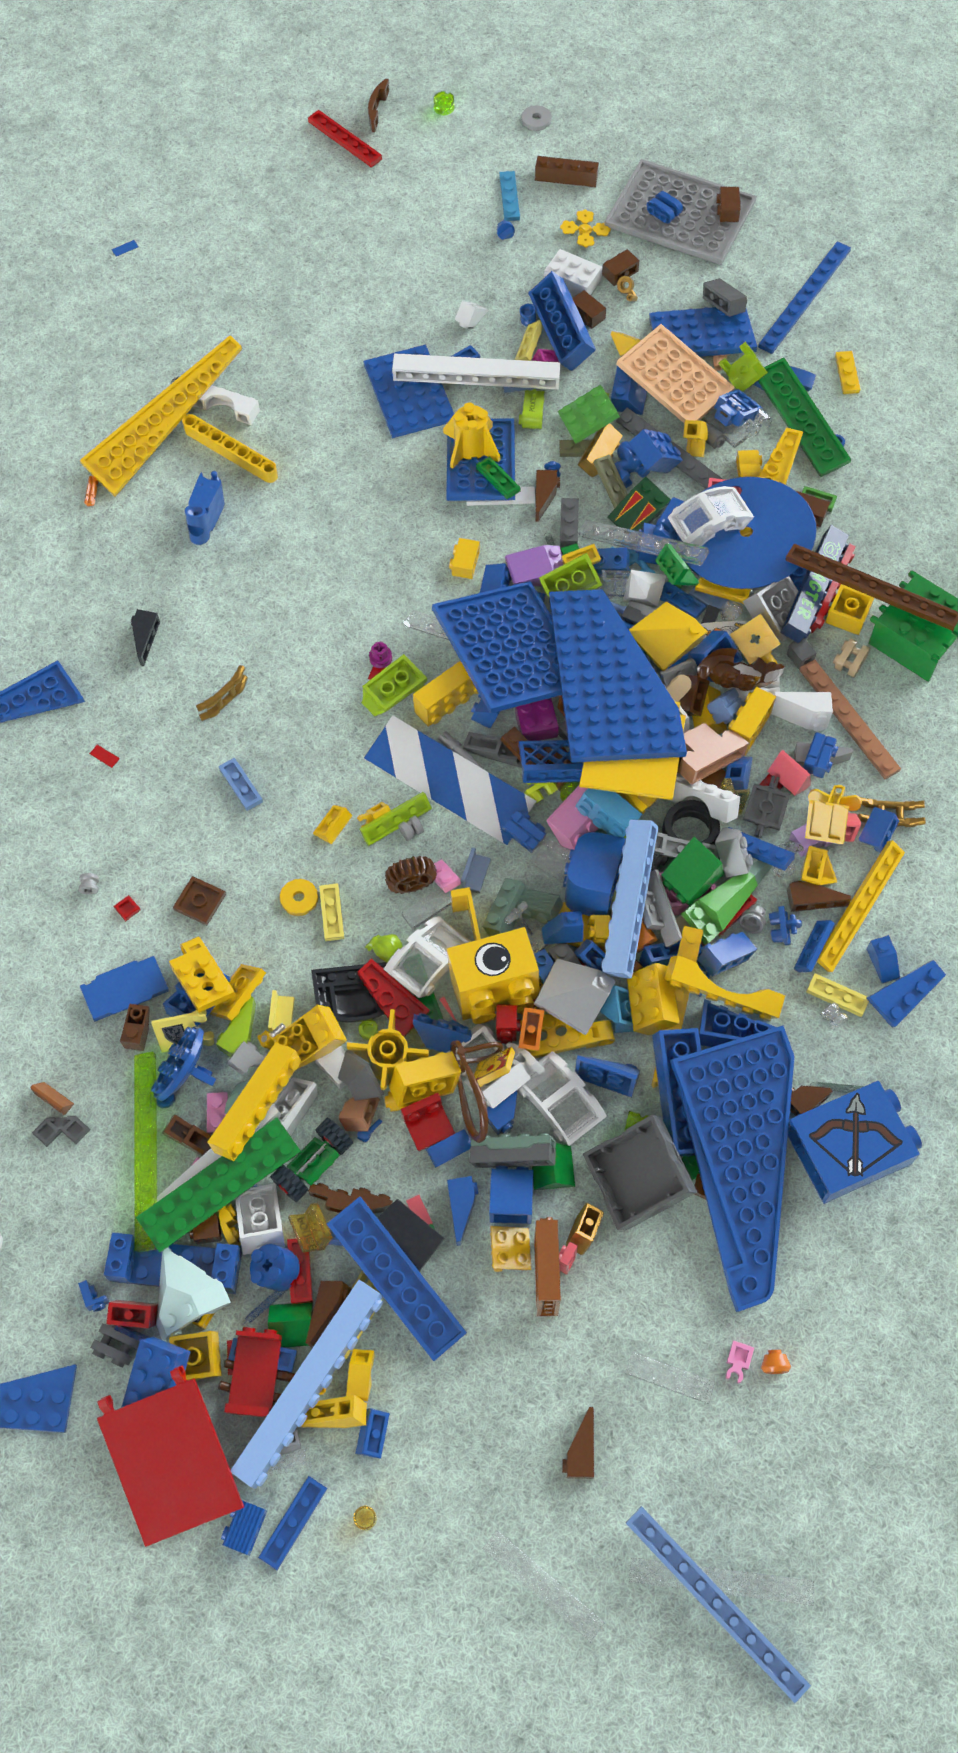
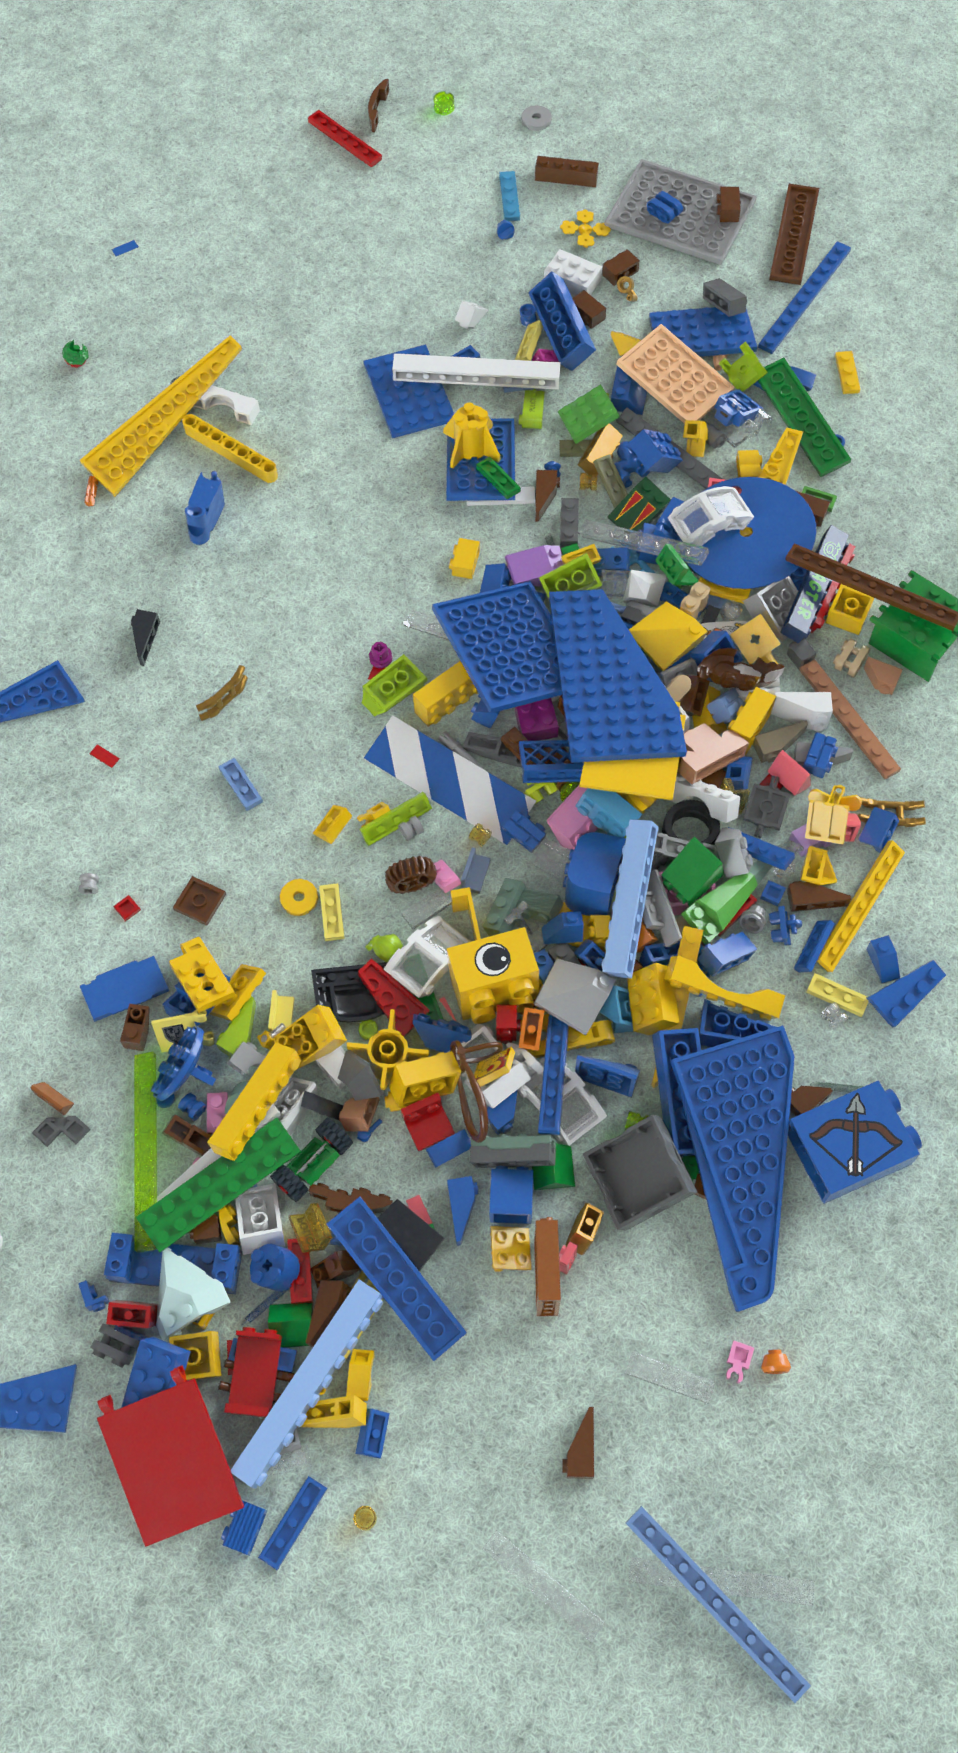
none -> green piece [62,340,89,368]
none -> blue wheel [178,1092,207,1121]
none -> black piece [301,1091,344,1121]
none -> reddish brown slope [311,1250,361,1288]
none -> clear yellow wheel [469,823,492,847]
none -> blue tile [538,1014,569,1135]
none -> clear yellow wheel [579,472,598,491]
none -> tan brick [680,582,710,619]
none -> dark tan slope [753,720,808,763]
none -> blue plate [760,880,786,907]
none -> reddish brown plate [769,183,820,285]
none -> nougat slope [864,657,903,695]

